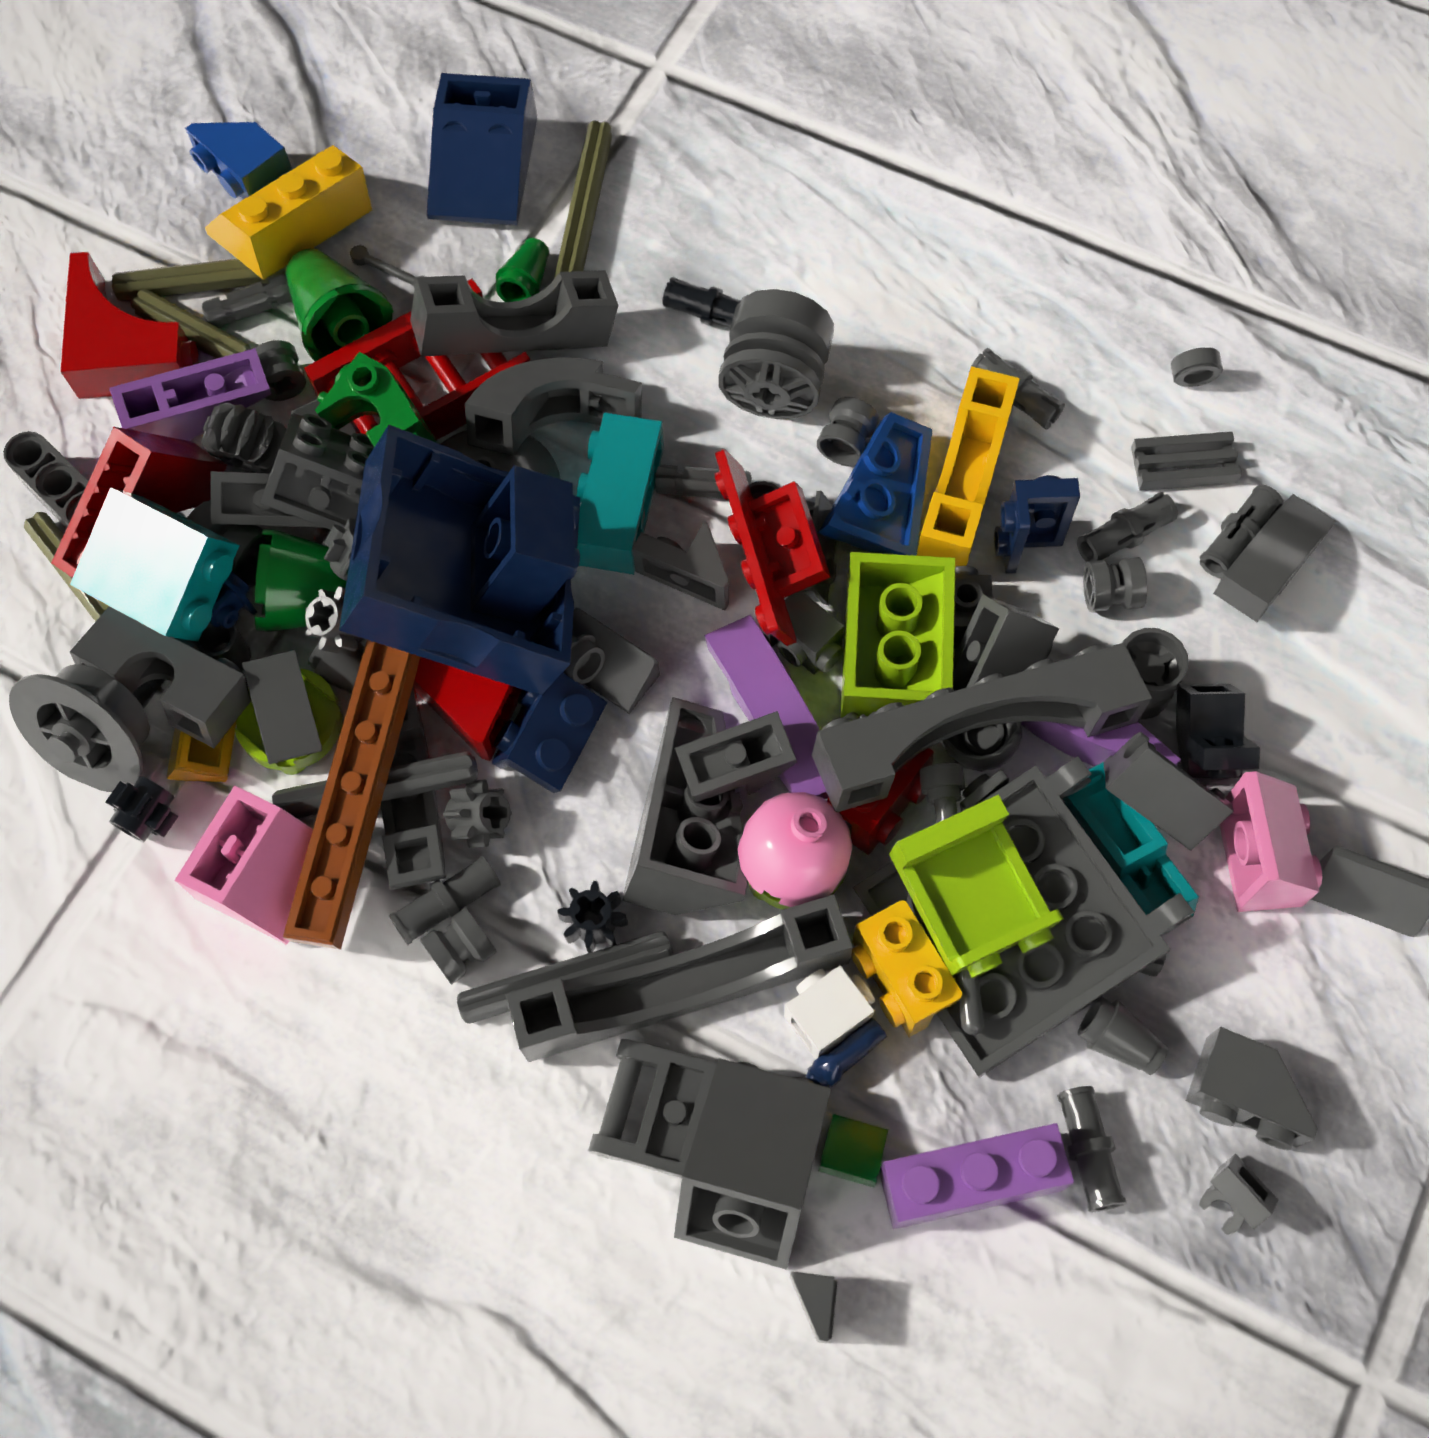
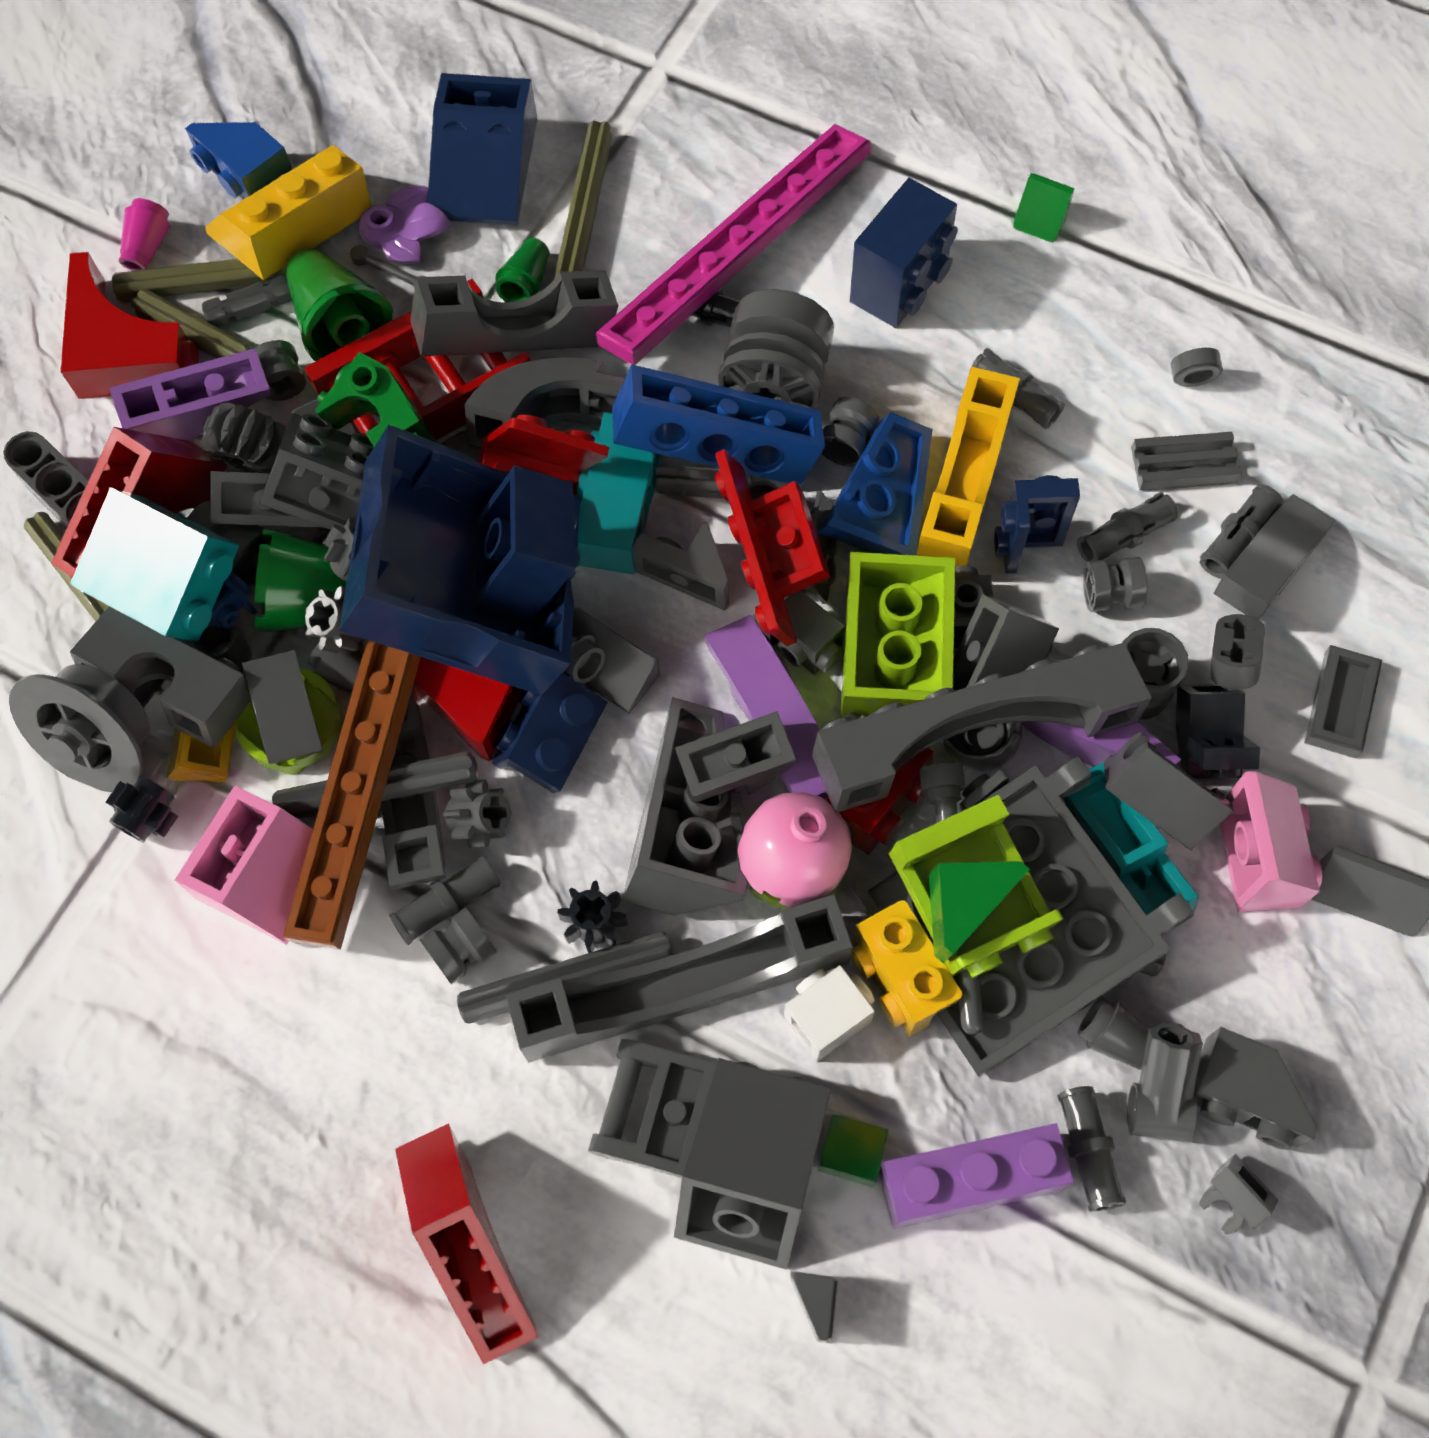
dark blue piece [805,1018,887,1088] -> none
none -> dark pink cone [118,198,171,271]
none -> medium lavender plate [358,186,451,264]
none -> red arch [395,1123,538,1365]
none -> red bracket [478,415,609,496]
none -> dark pink tile [596,124,871,365]
none -> blue brick [612,364,825,486]
none -> dark blue brick [849,177,958,328]
none -> green slope [929,861,1030,963]
none -> green slope [1013,173,1075,242]
none -> dark grey piece [1127,1022,1203,1142]
none -> dark grey beam [1210,614,1265,690]
none -> dark grey tile [1304,645,1382,759]

